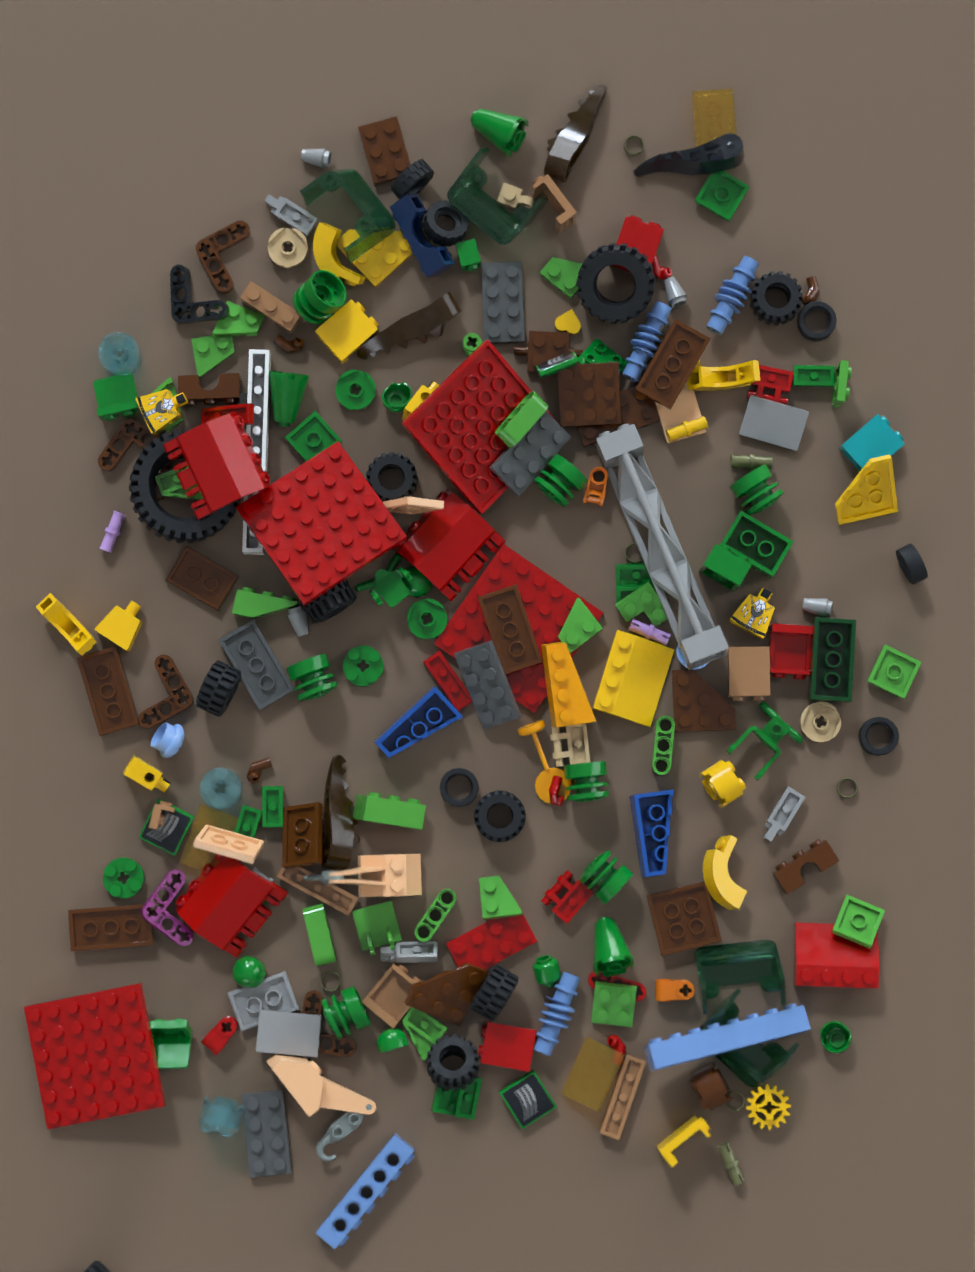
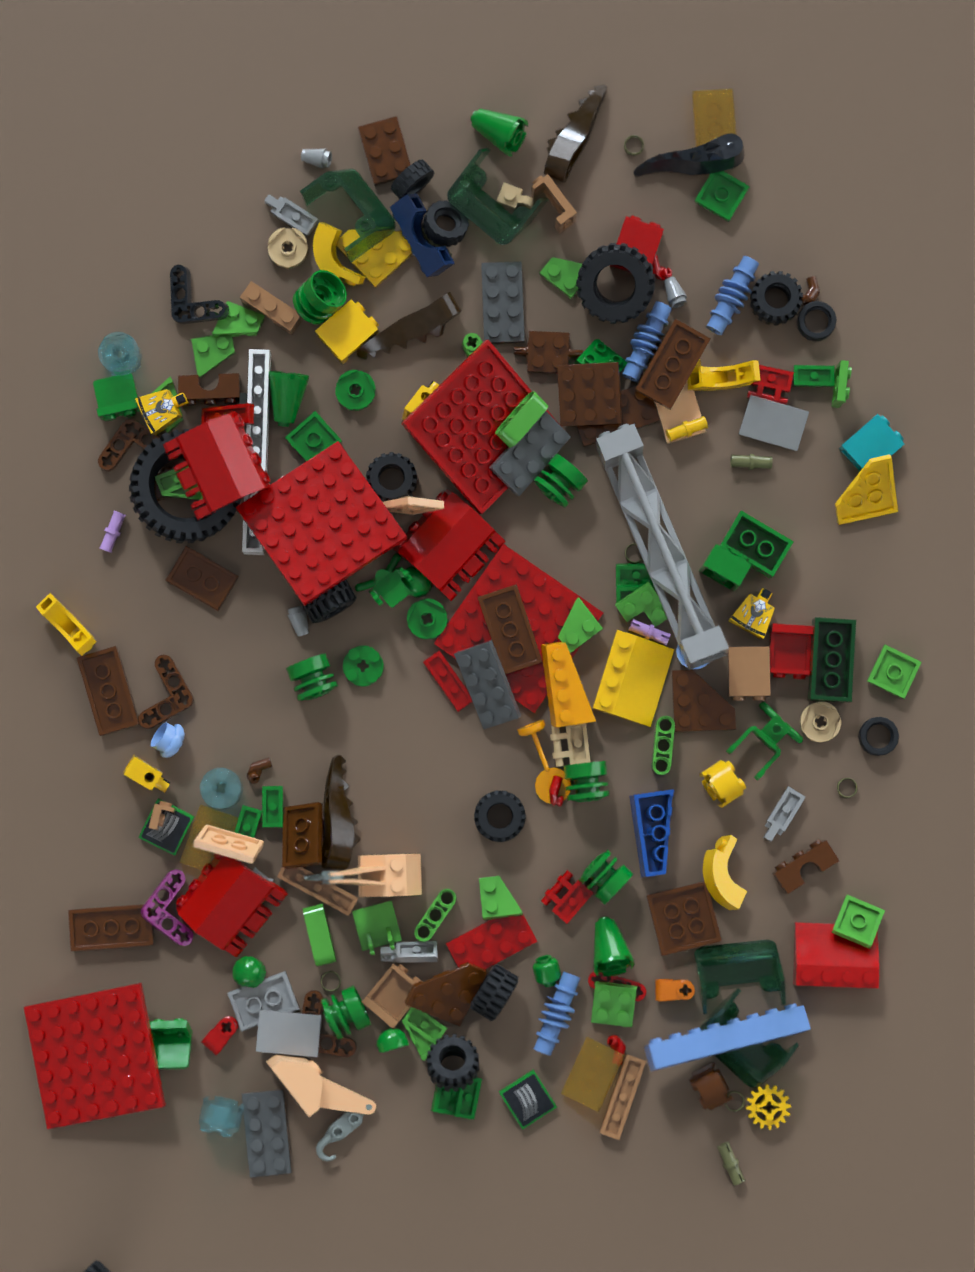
yellow torso [94,600,143,652] -> none
green plate [103,857,145,899] -> none
reddish brown beam [196,220,250,294] -> none
black tyre [196,660,241,717] -> none
dark grey plate [219,619,294,710] -> none
bright green slope [232,587,299,619] -> none
reddish brown arm [273,335,304,353] -> none
medium blue brick [316,1133,415,1249] -> none
bright green wedge [353,792,426,830] -> none
blue wedge [374,686,463,758] -> none
green hair [381,382,413,413] -> none
black tyre [440,768,479,807] -> none
green brick [455,239,481,272] -> none
red panel [478,1021,537,1072] -> none
slope [535,351,579,379] -> none
yellow tile [555,309,581,335] -> none
orange piece [583,467,608,507] -> none
yellow panel [656,1115,711,1167] -> none
green wheel [729,464,784,515] -> none
light grey cone [802,598,833,618] -> none
green hair [819,1021,852,1054] -> none
black tyre [896,544,928,585] -> none

